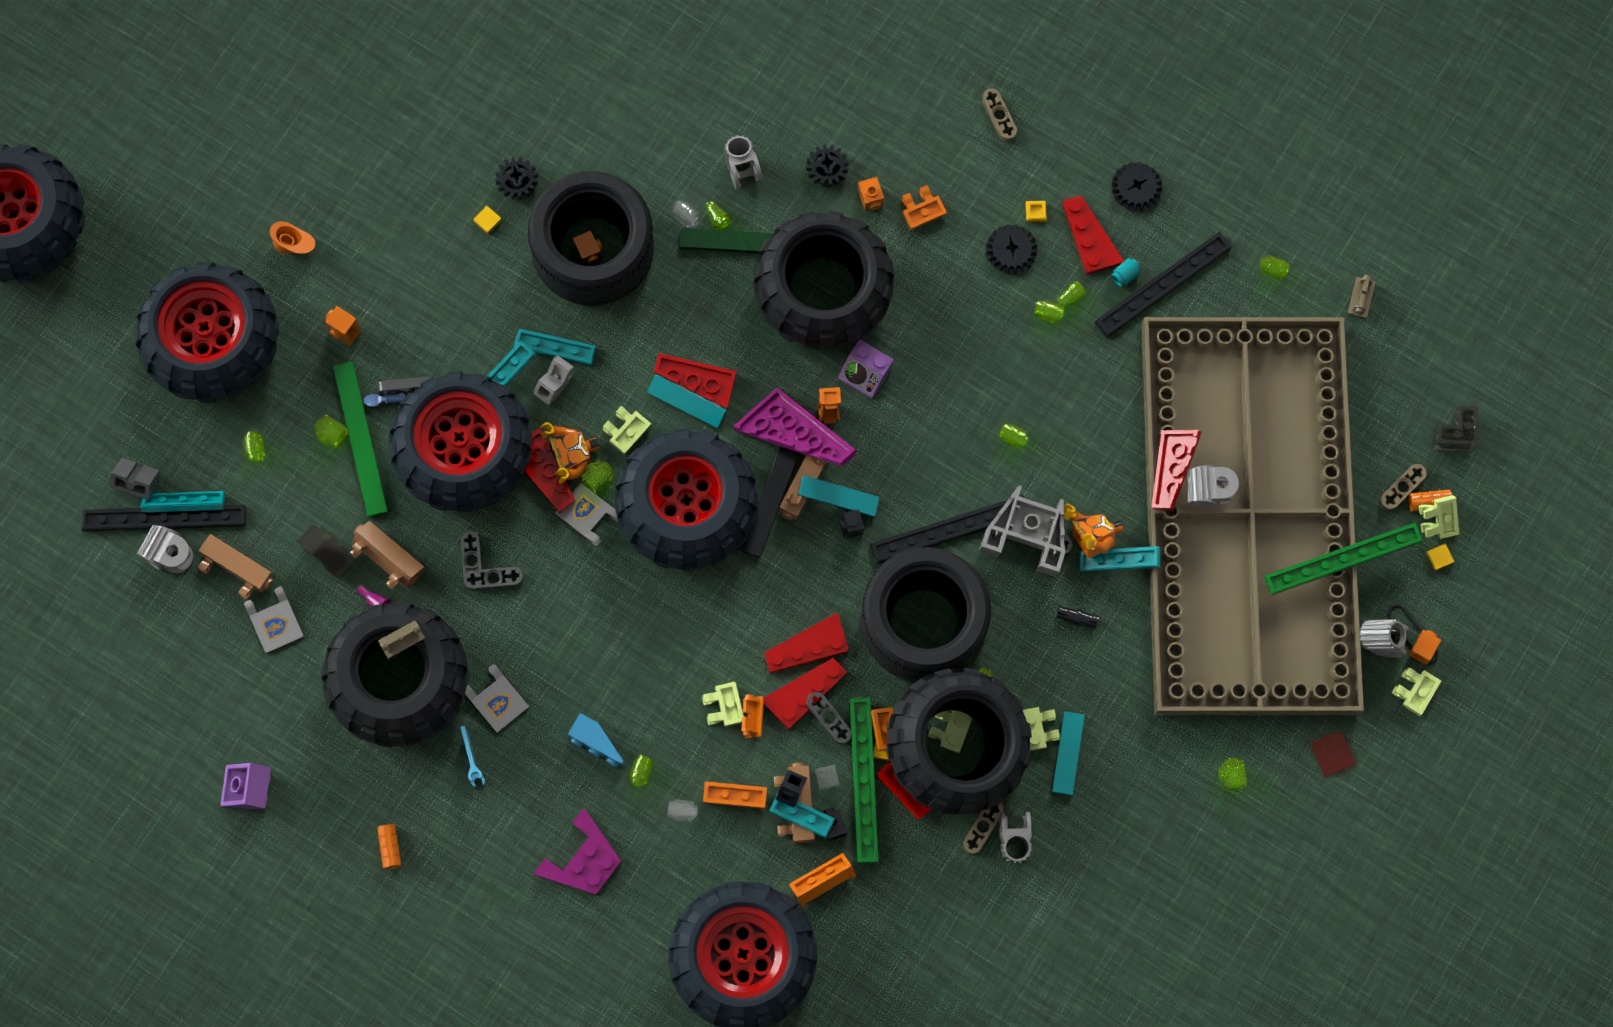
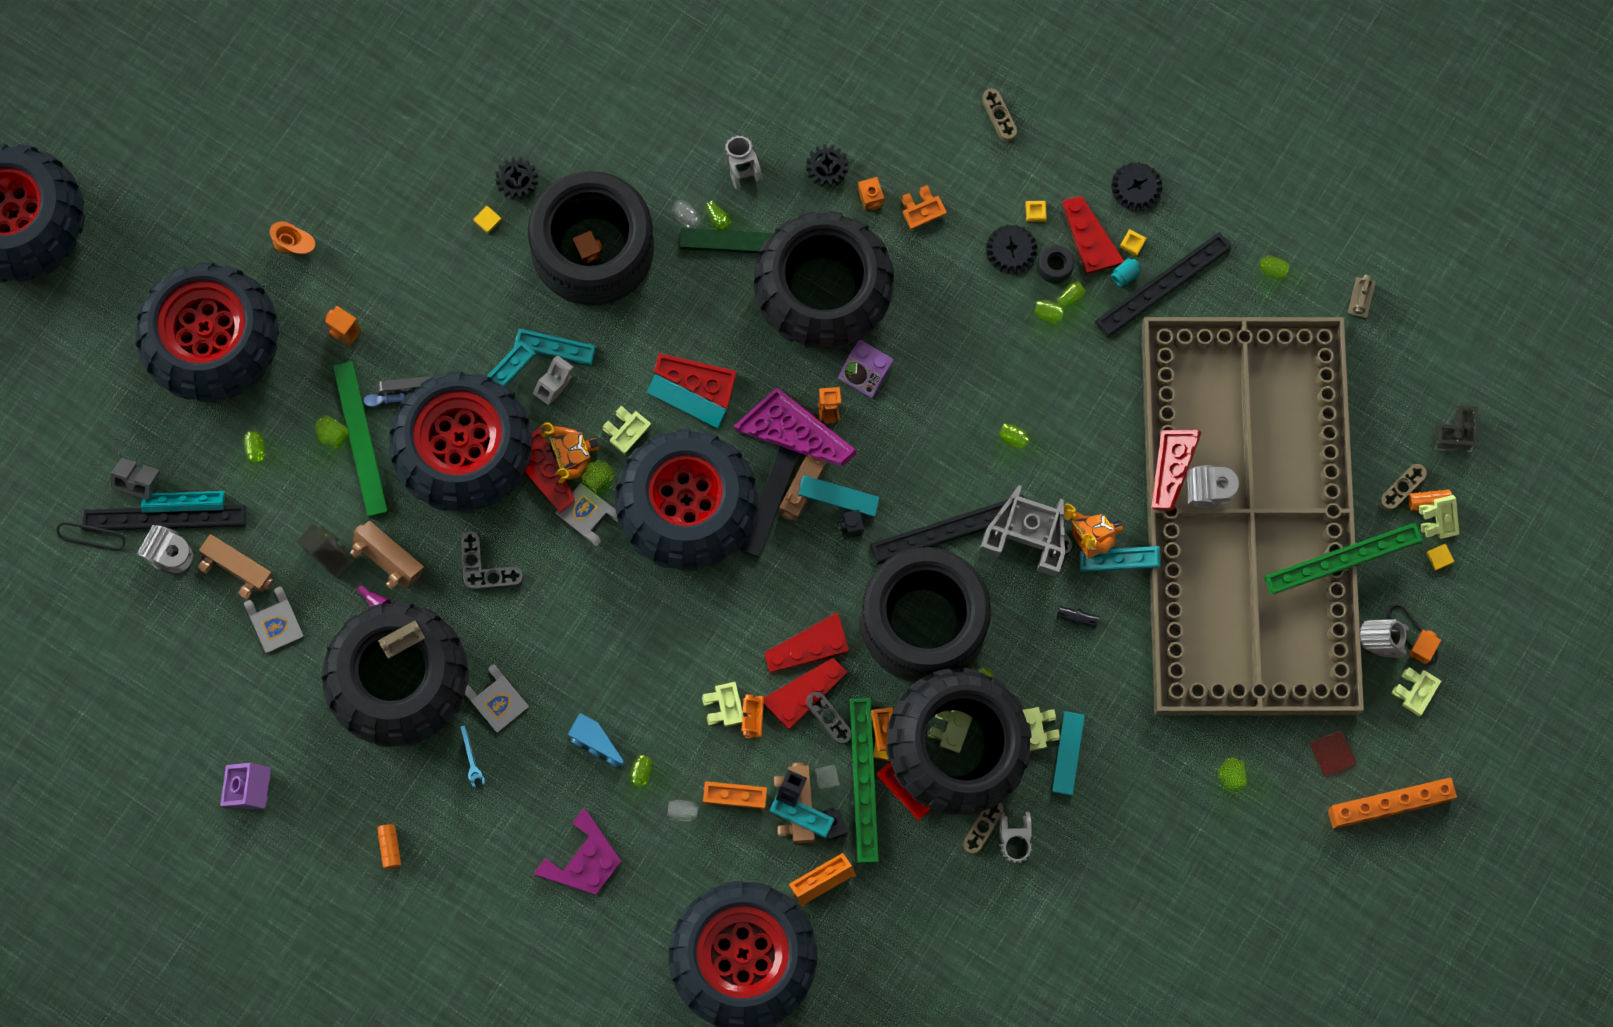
none -> black piece [56,522,126,551]
none -> black tyre [1038,245,1074,284]
none -> yellow tile [1119,229,1147,257]
none -> orange brick [1327,778,1457,829]

